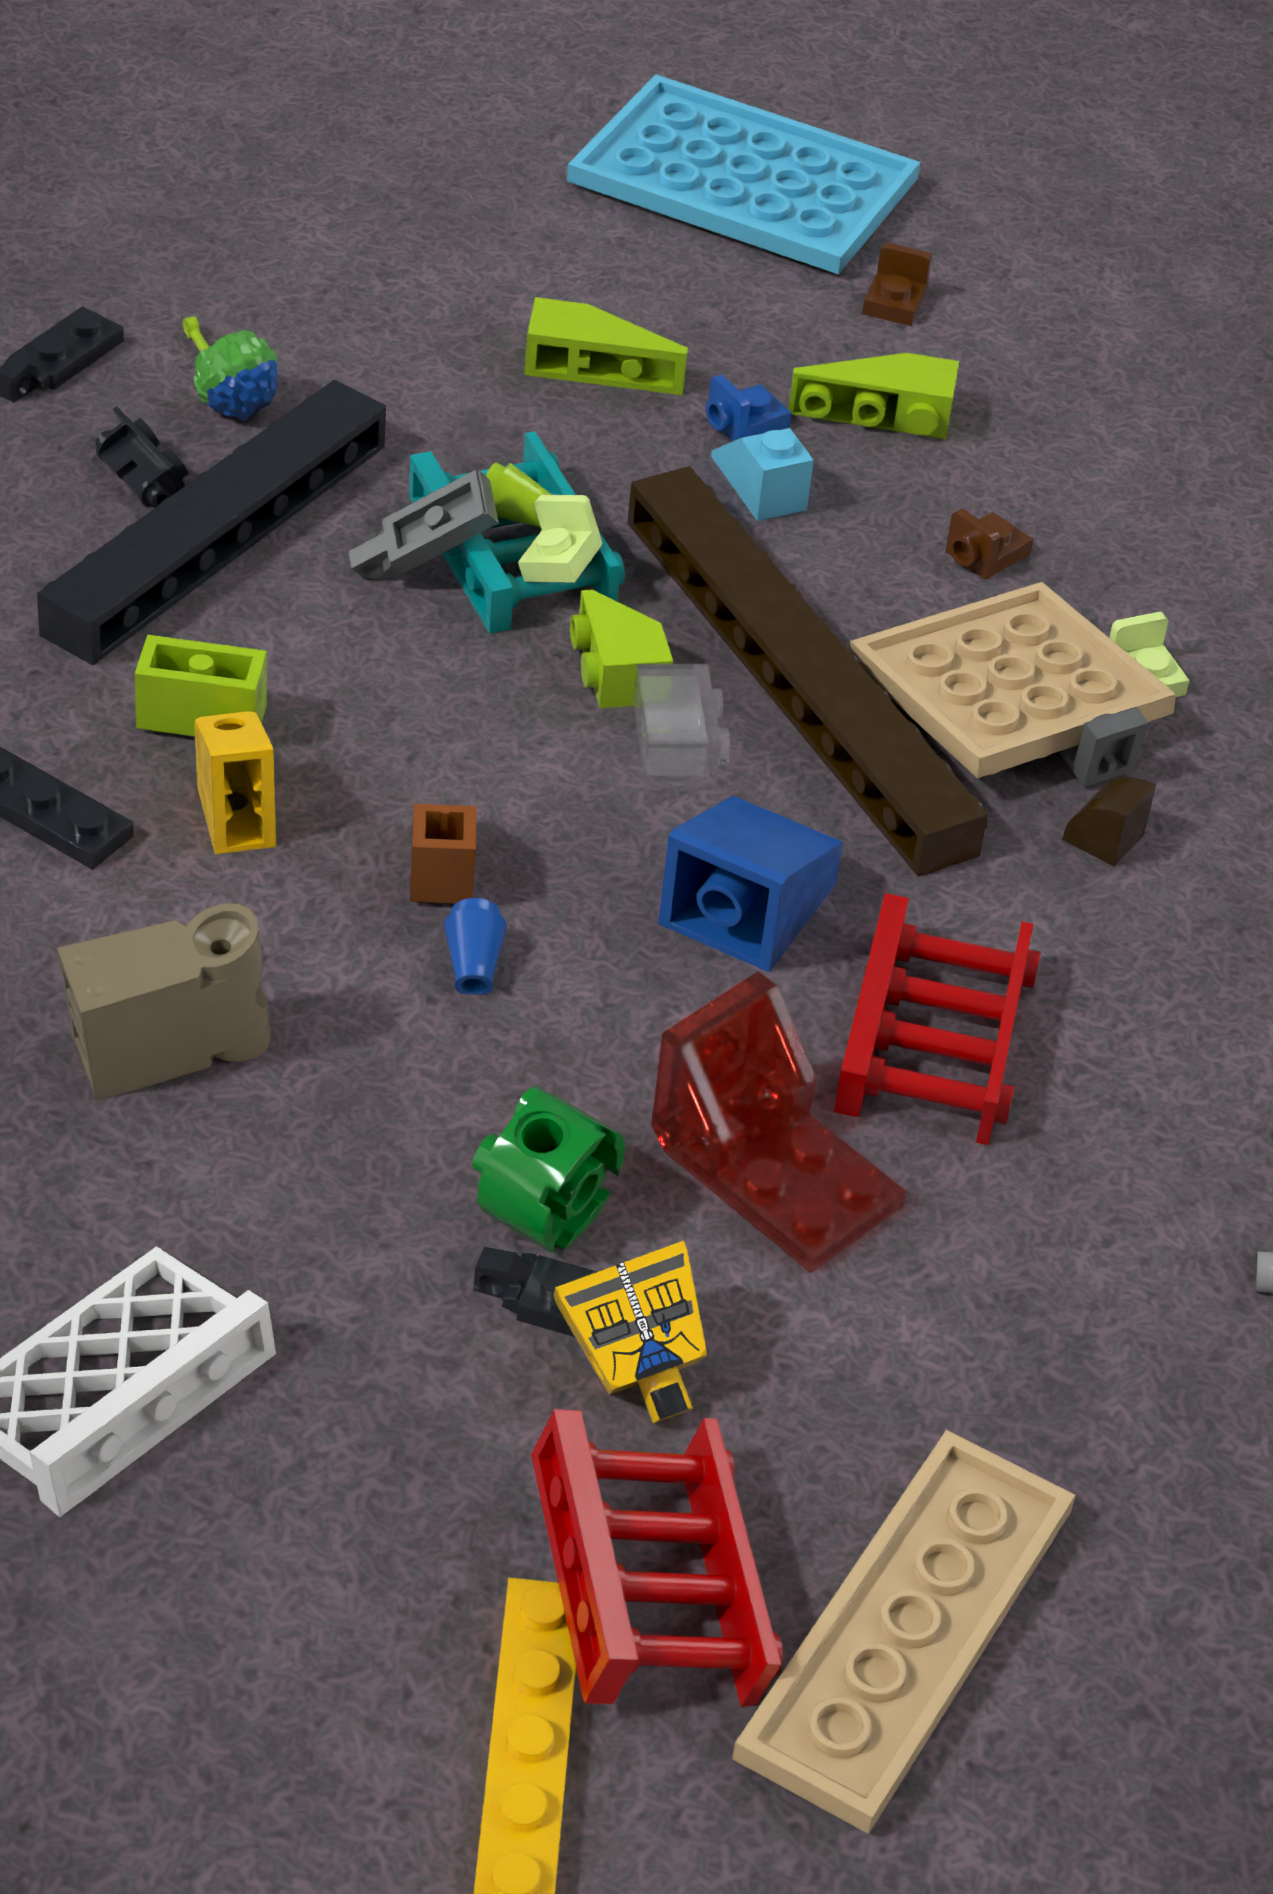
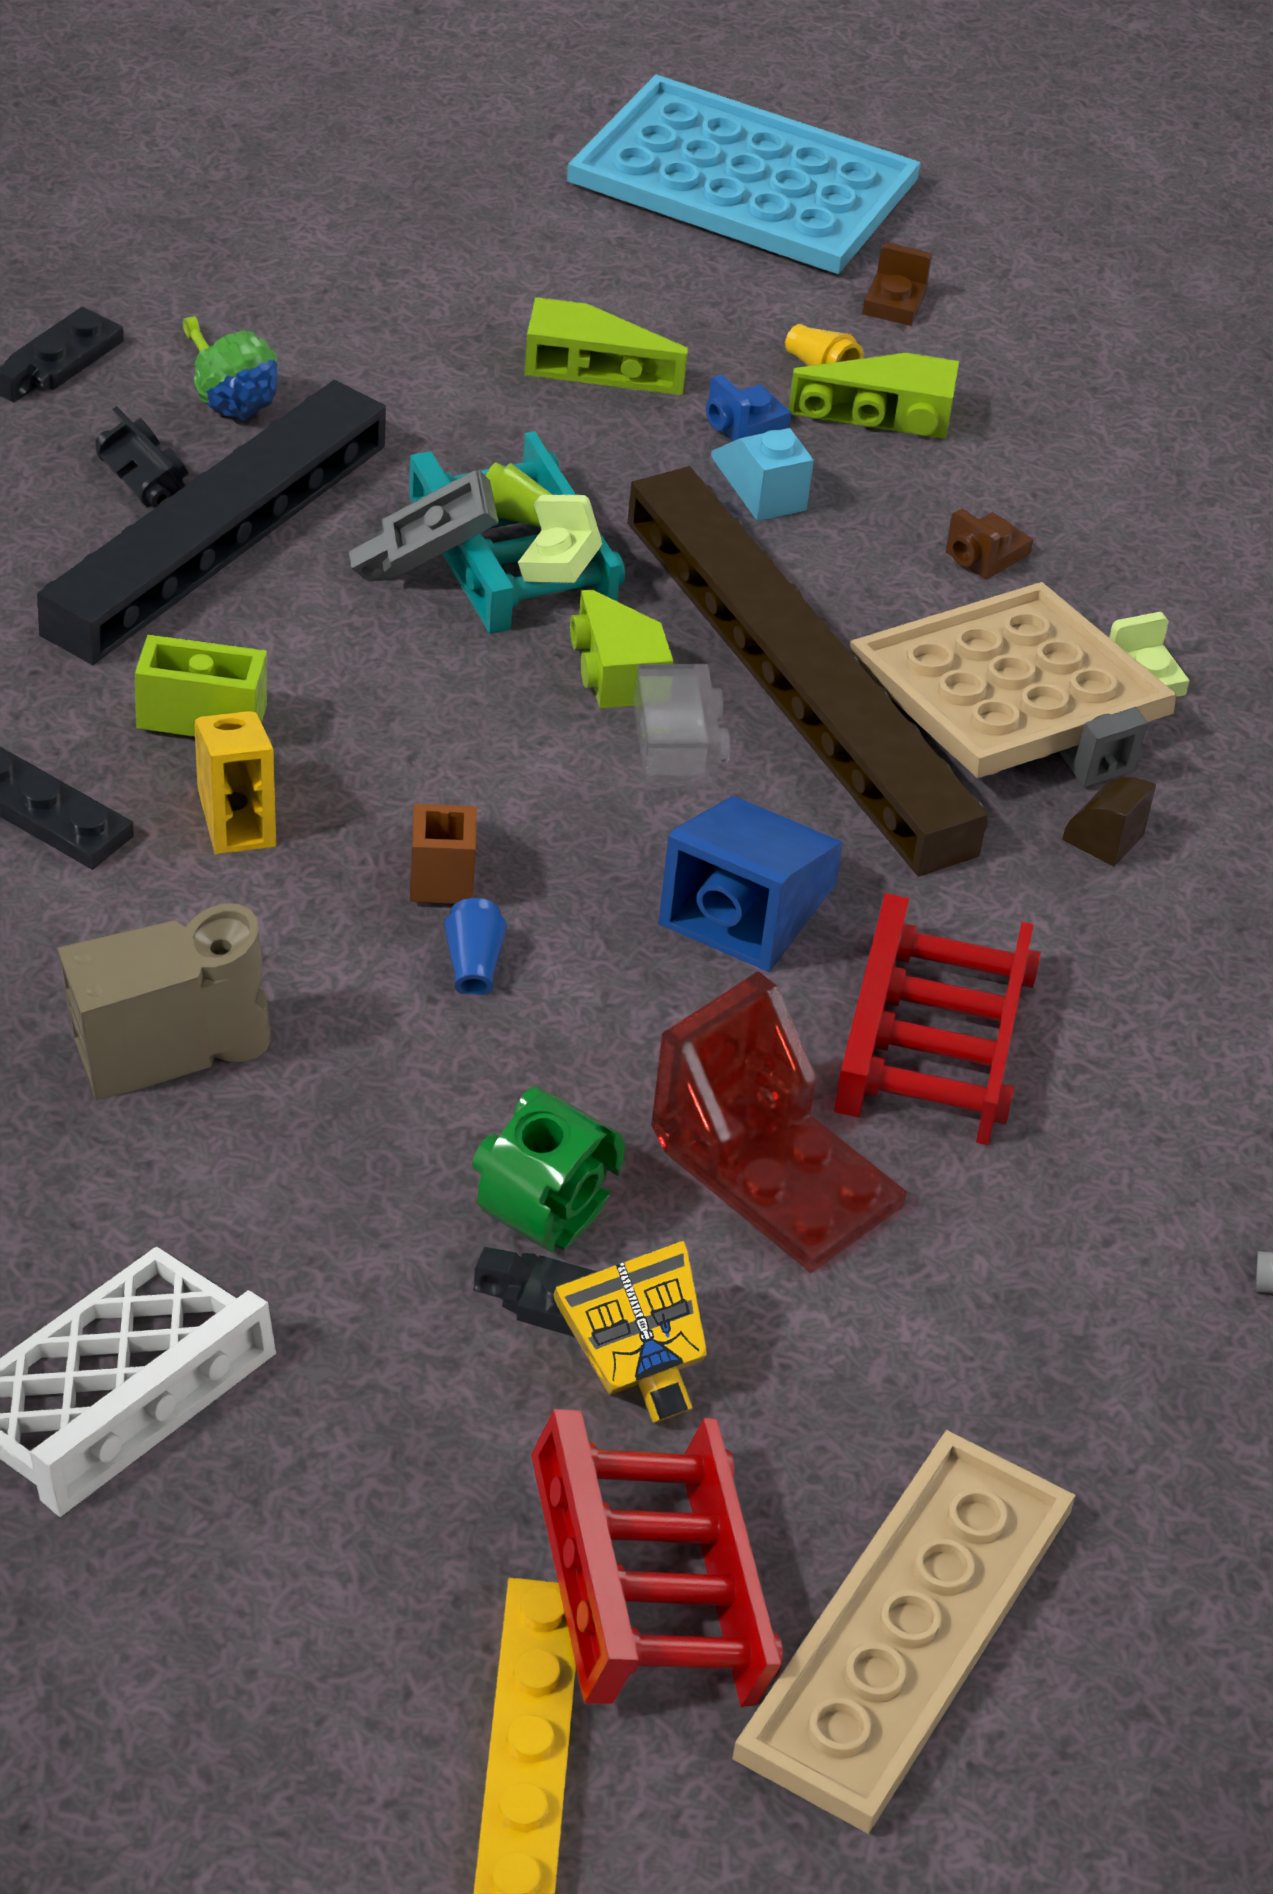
none -> yellow cone [785,324,864,366]

